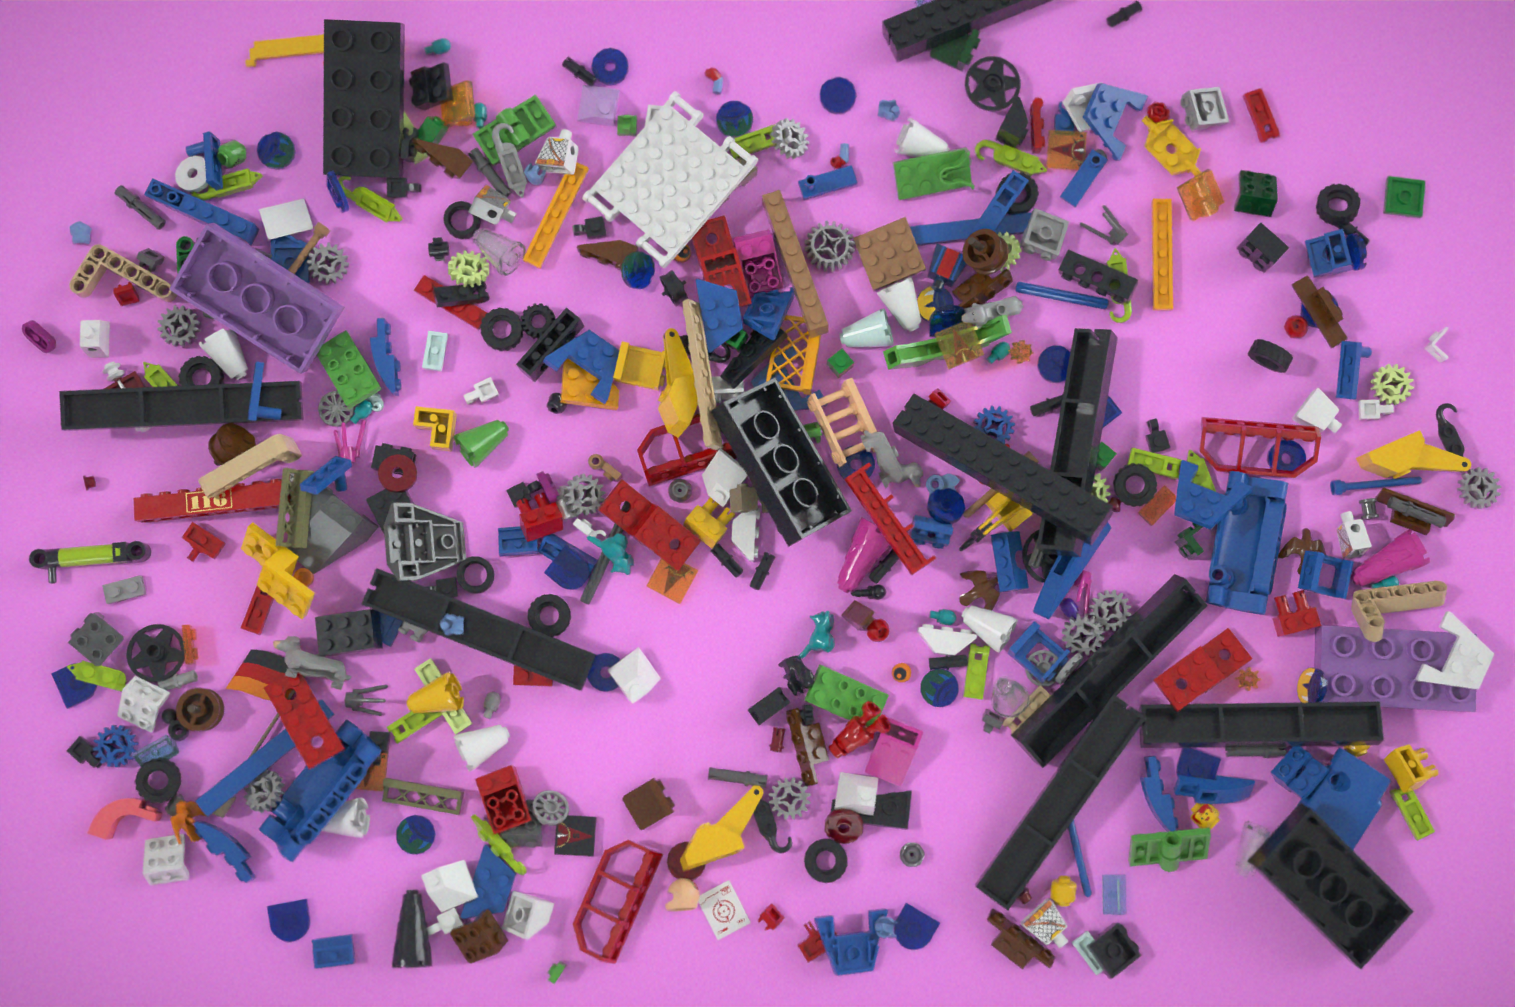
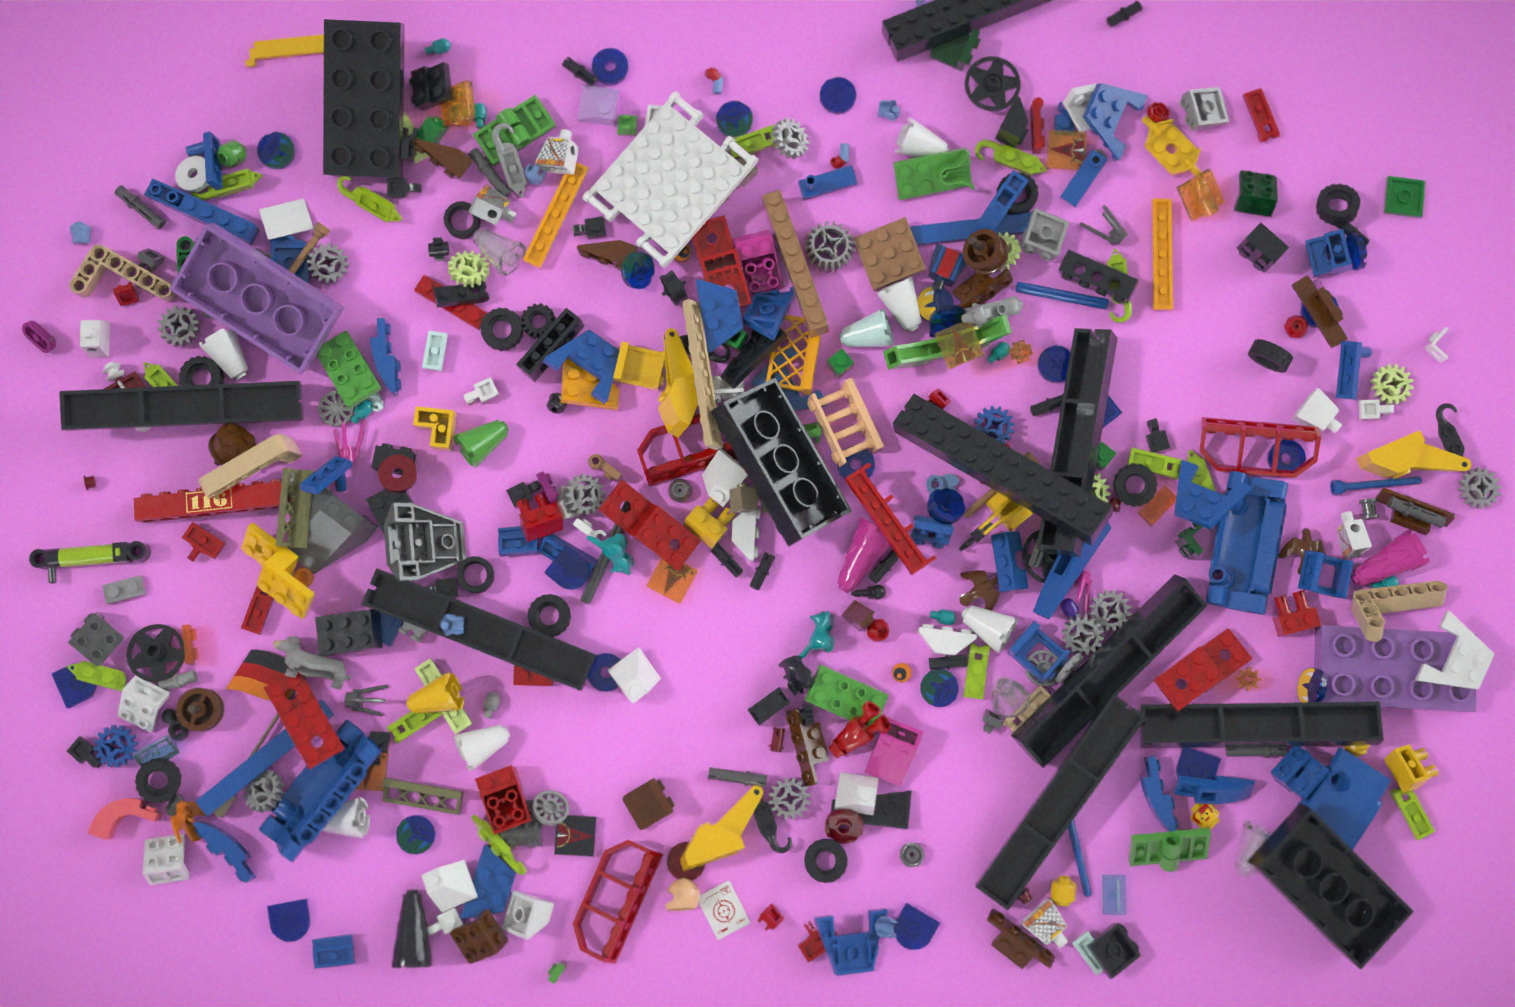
blue piece [247,362,282,421] -> none
clear blue tile [326,171,349,213] -> none
light grey animal [860,430,923,489] -> none

